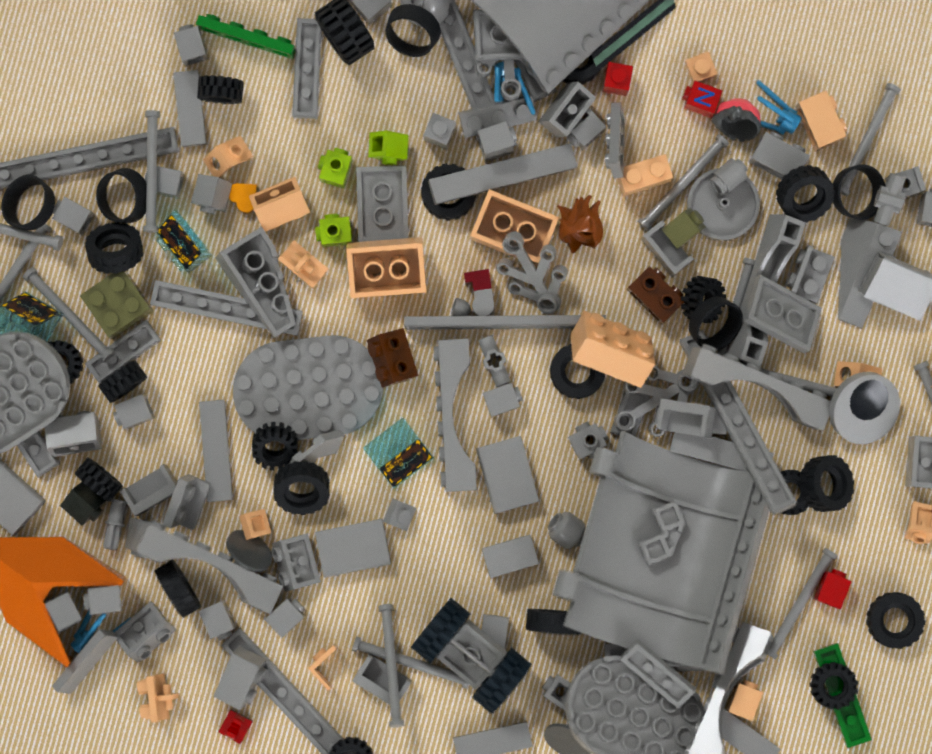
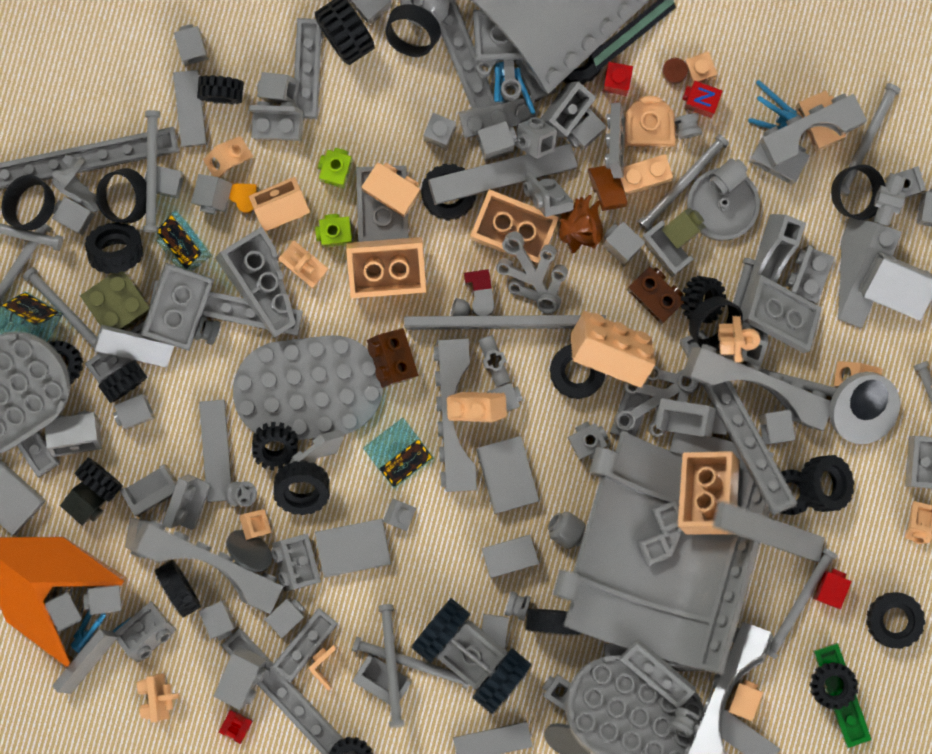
light grey axle [103,499,127,550] -> none
green plate [196,14,296,59] -> none
lime brick [368,130,409,165] -> none
dark grey hair [712,98,762,142] -> none
black tyre [776,165,835,223] -> none
none -> light grey hair [52,154,98,212]
none -> tile [94,325,174,368]
none -> light grey tile [141,262,214,351]
none -> dark grey wheel [194,316,220,345]
none -> light grey wheel [225,481,257,507]
none -> light grey bracket [249,101,304,141]
none -> light grey brick [257,72,300,104]
none -> light grey tile [271,608,338,683]
none -> light nougat brick [361,162,421,218]
none -> light nougat brick [447,392,507,422]
none -> light grey wheel [505,591,531,621]
none -> light grey brick [516,117,557,159]
none -> light grey bracket [523,172,574,217]
none -> dark orange slope [588,166,628,211]
none -> light grey brick [603,221,645,266]
none -> light nougat tile [625,96,675,147]
none -> copper tile [662,58,688,84]
none -> light grey wheel [669,707,700,738]
none -> light grey wheel [674,113,702,139]
none -> light nougat brick [678,452,740,535]
none -> light grey tile [713,501,825,562]
none -> light nougat hips [718,316,760,362]
none -> light grey arch [759,93,867,168]
none -> light grey panel [759,410,795,445]

